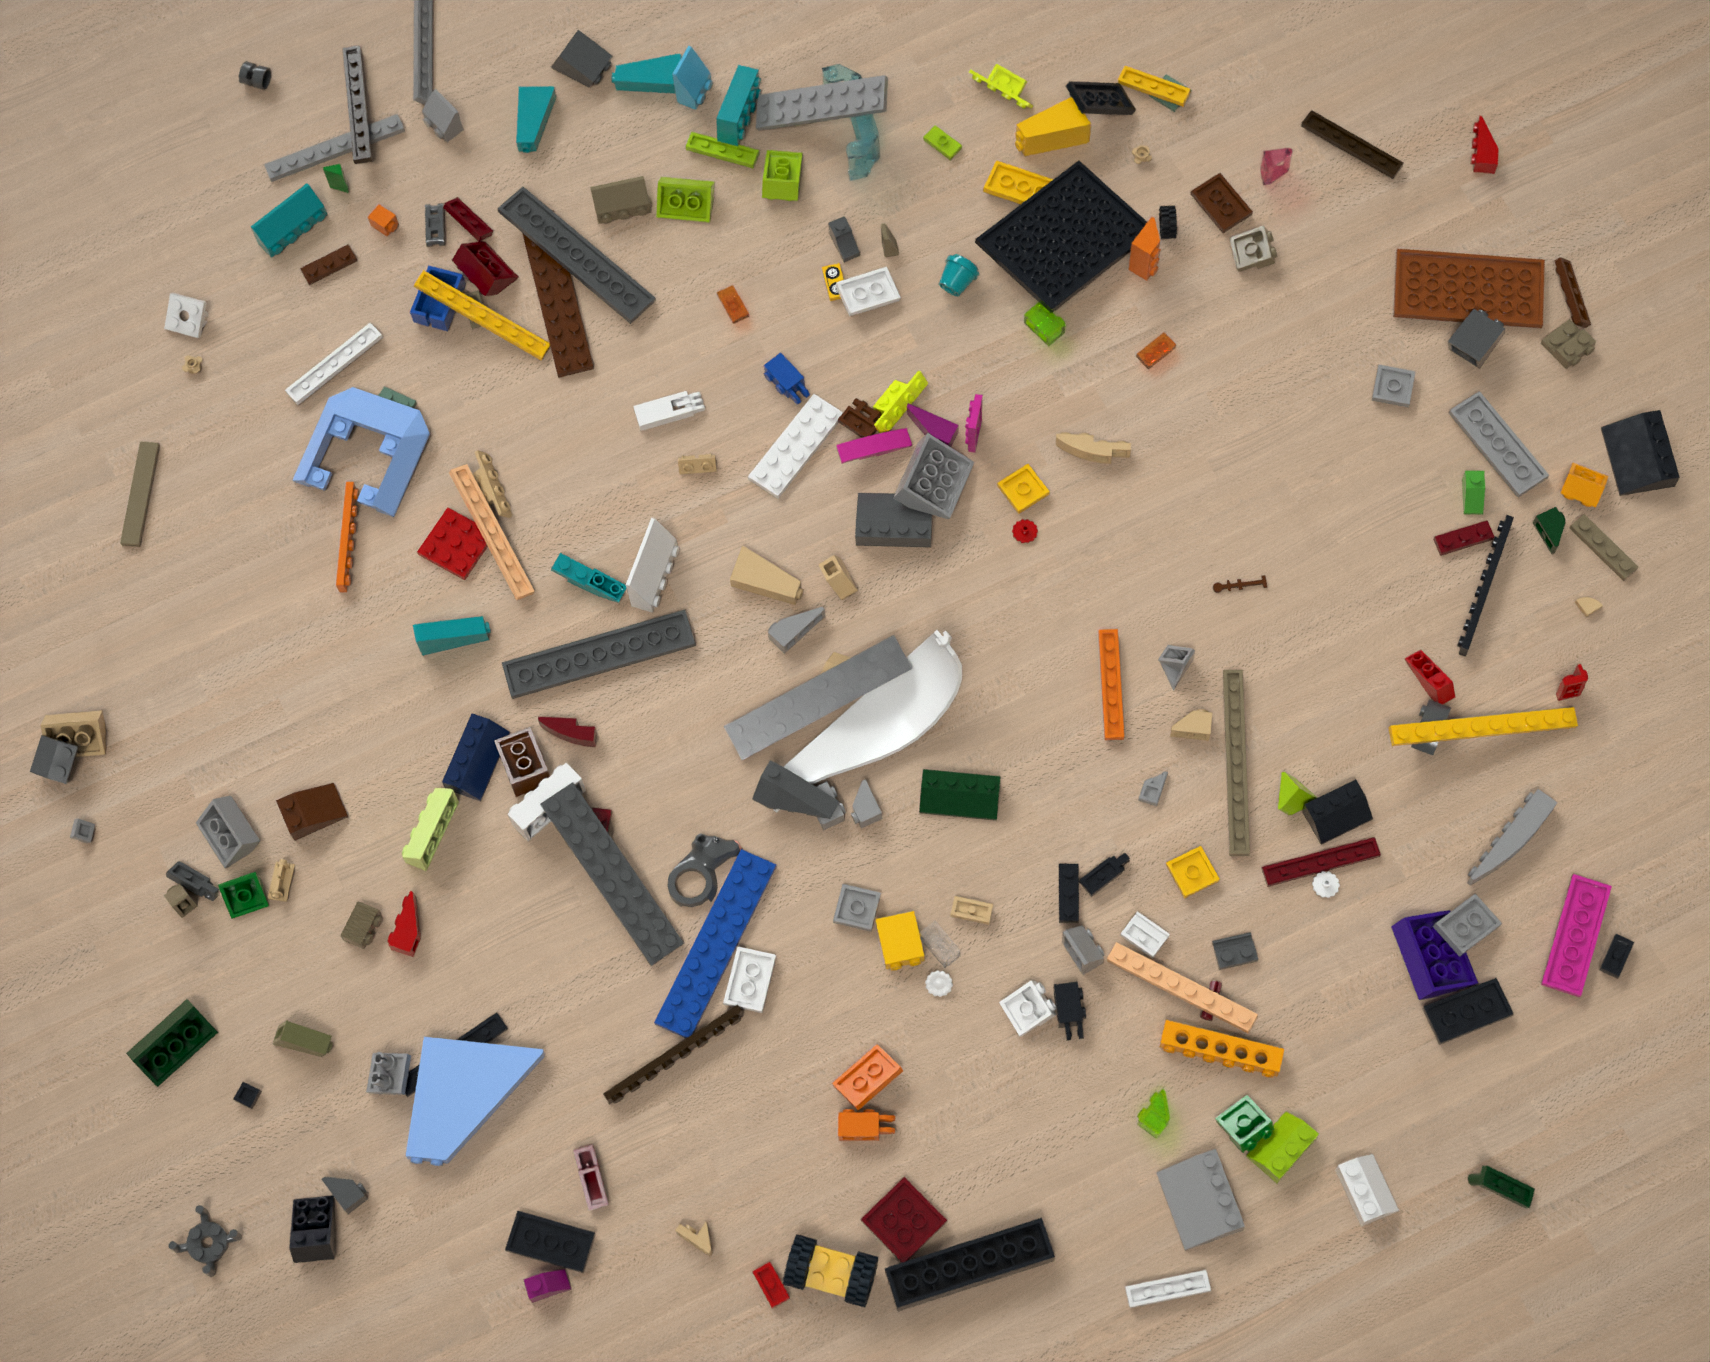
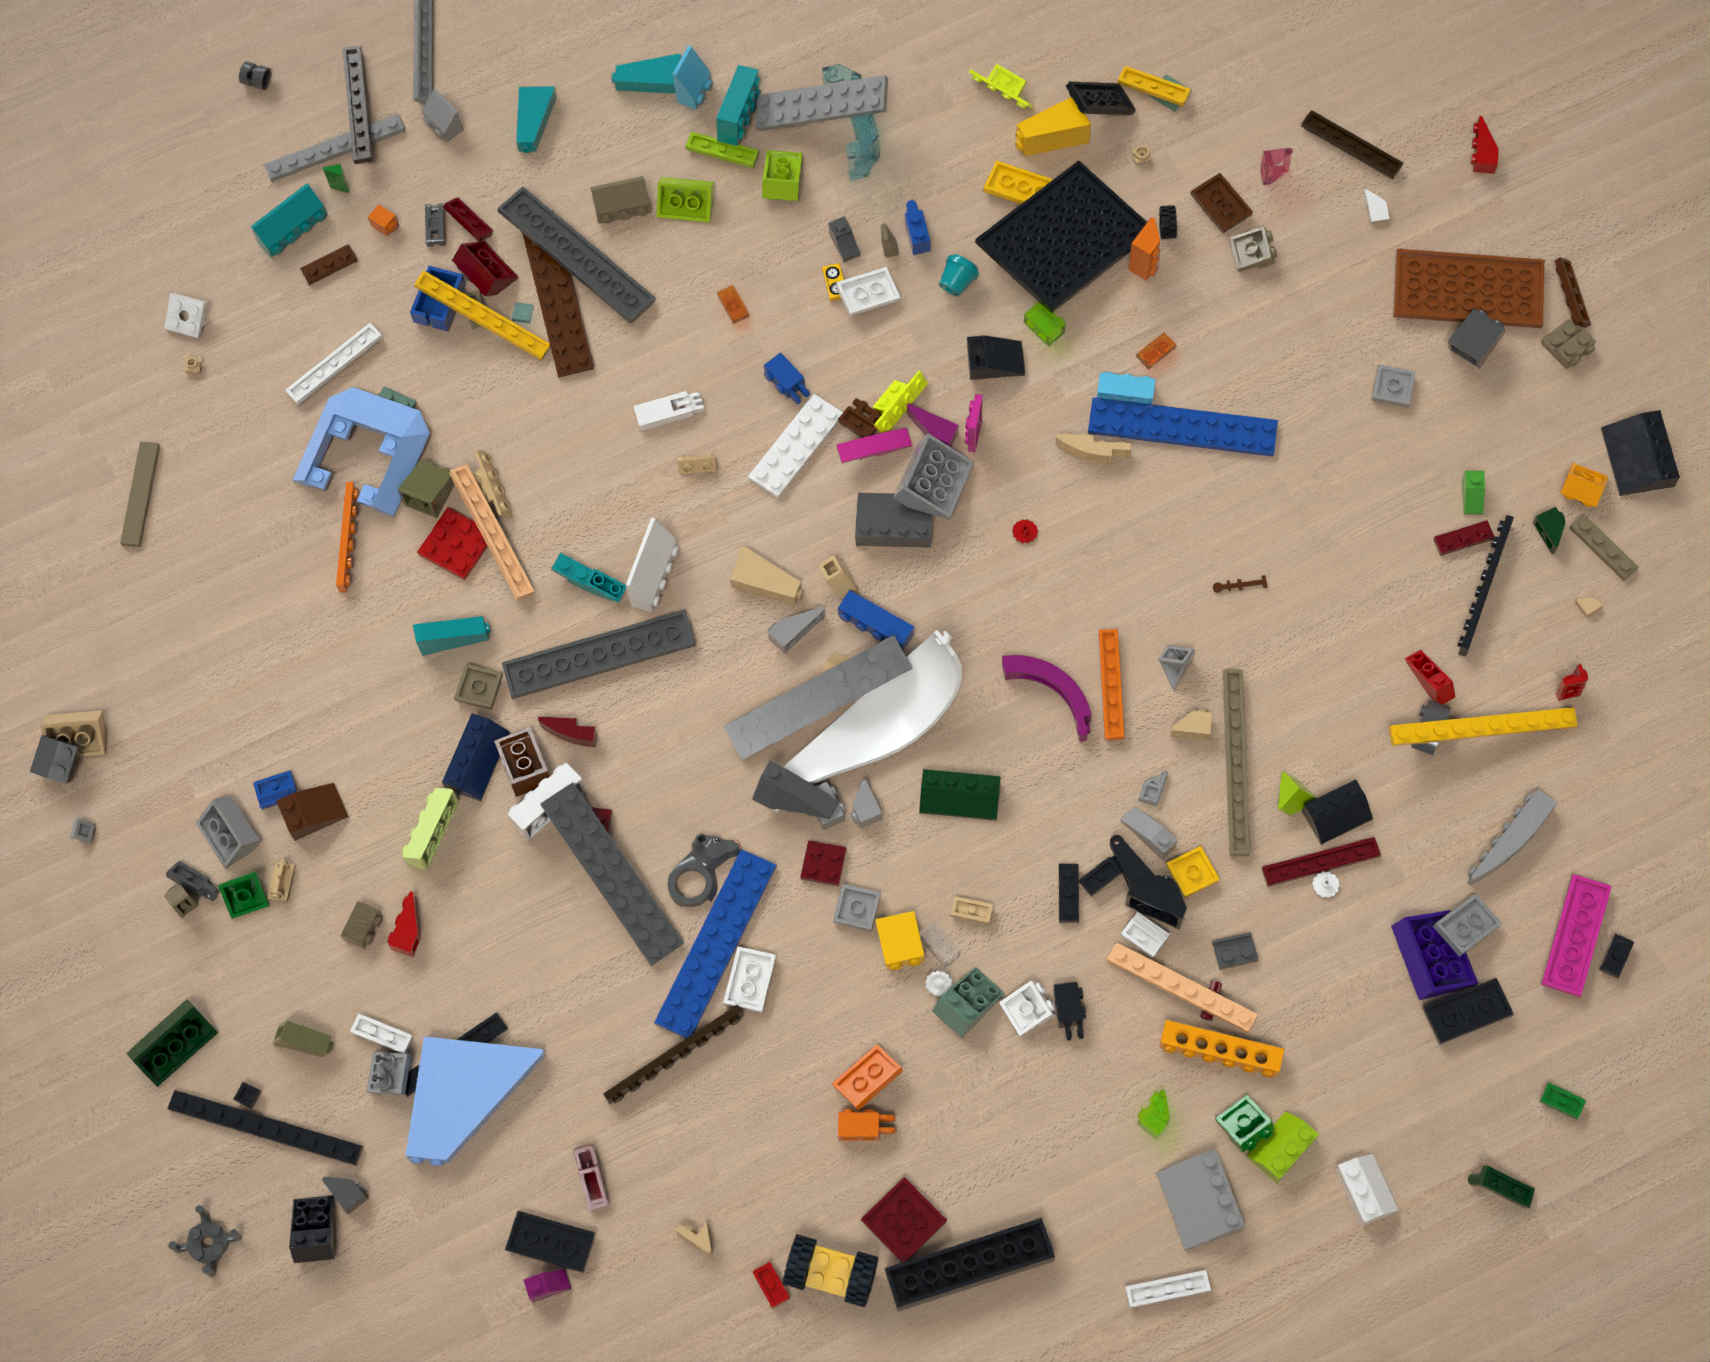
dark grey slope [551,30,612,87] -> none
lime plate [923,125,962,160] -> none
yellow plate [997,464,1050,514] -> none
light grey slope [1062,925,1105,975] -> none
light grey plate [1449,391,1549,497] -> none
none -> black plate [167,1090,363,1166]
none -> blue plate [253,770,297,810]
none -> white plate [350,1013,413,1054]
none -> olive slope [398,460,455,518]
none -> dark tan plate [454,664,503,710]
none -> clear light blue tile [511,302,534,323]
none -> dark red plate [800,840,847,886]
none -> blue brick [838,590,915,651]
none -> blue hinge [905,200,931,255]
none -> sand green slope [932,967,1005,1038]
none -> black slope [967,335,1025,380]
none -> magenta arch [1002,655,1092,742]
none -> blue plate [1088,397,1278,457]
none -> medium azure brick [1097,372,1155,405]
none -> black slope [1110,835,1187,930]
none -> light grey slope [1120,807,1178,860]
none -> white slope [1364,190,1389,223]
none -> green plate [1539,1082,1586,1120]

